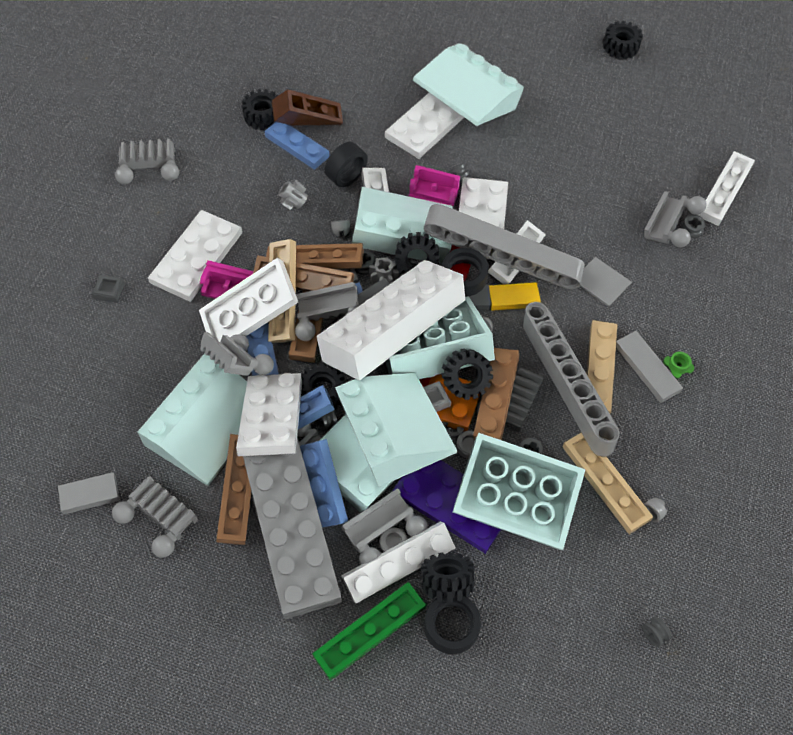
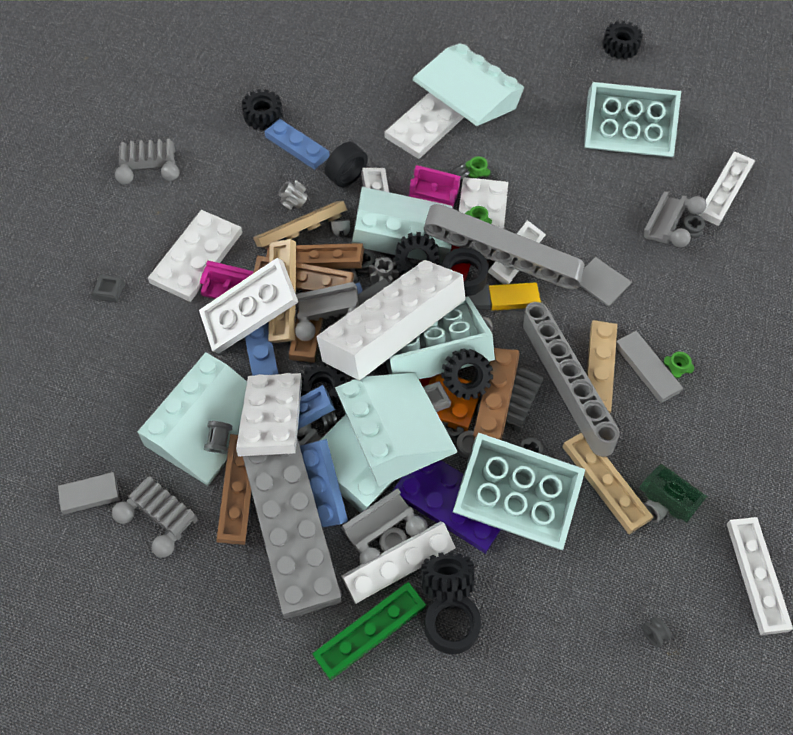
light grey gear [201,332,274,376] -> none
reddish brown slope [272,89,343,126] -> none
none -> dark grey bush [204,421,233,454]
none -> tan plate [253,201,347,249]
none -> bright green plate [465,206,492,224]
none -> bright green plate [466,156,490,178]
none -> light aqua slope [584,82,681,158]
none -> clear green plate [639,464,707,523]
none -> white plate [727,517,793,635]

